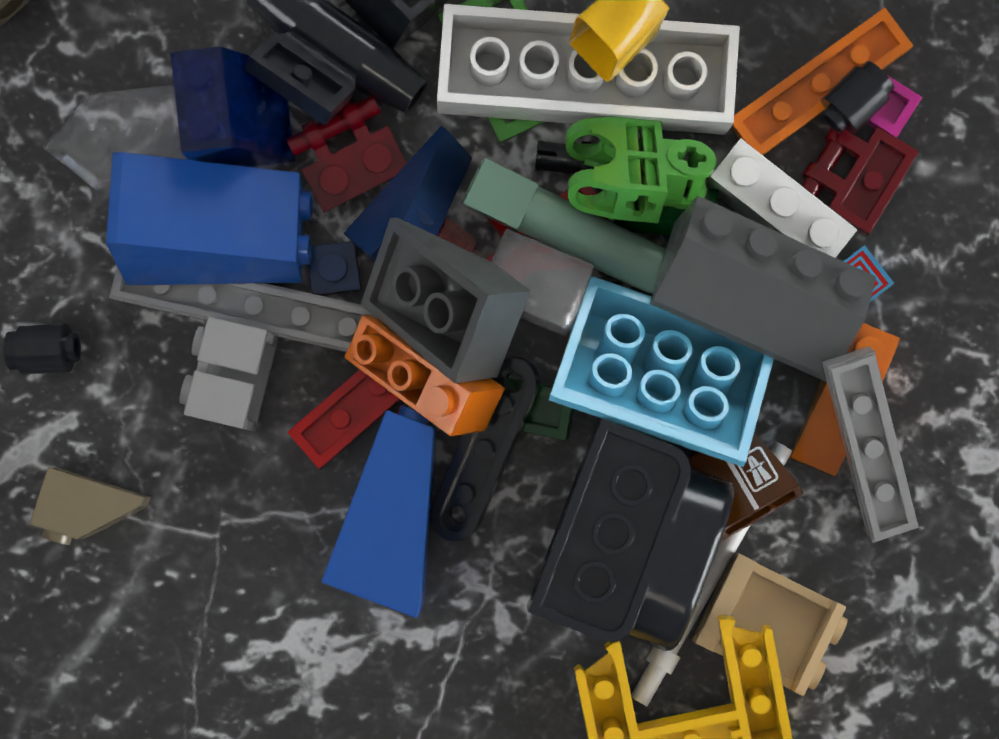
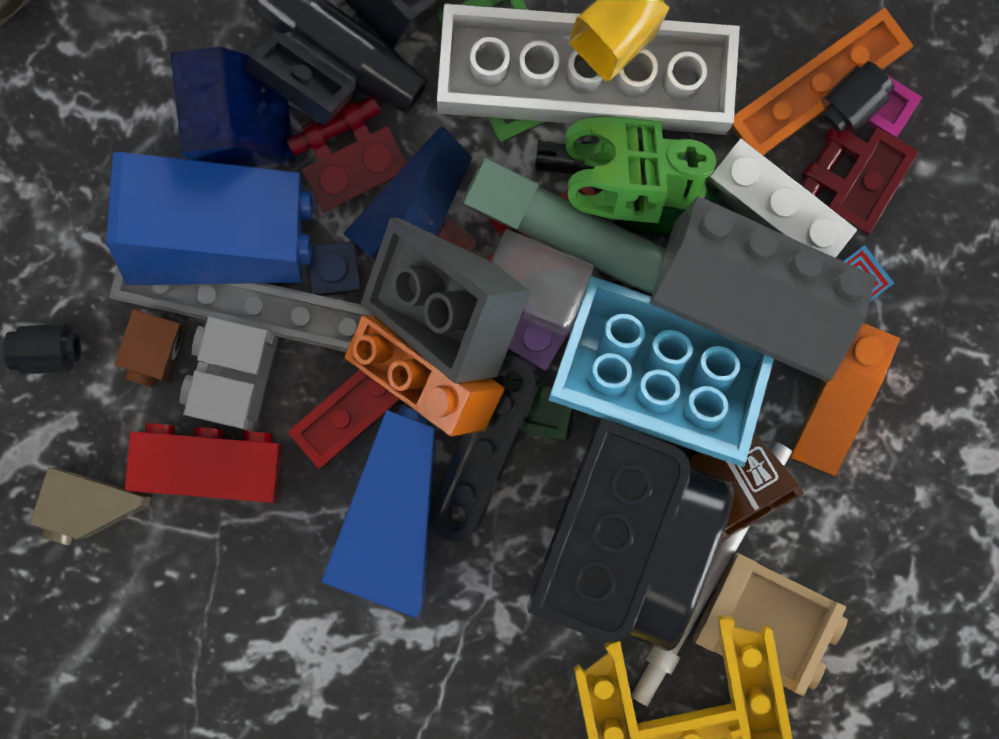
clear tile [43,84,192,190] -> none
light grey tile [822,346,919,543] -> none
none -> dark orange brick [114,309,187,388]
none -> red brick [125,423,284,503]
none -> medium lavender plate [508,305,571,372]

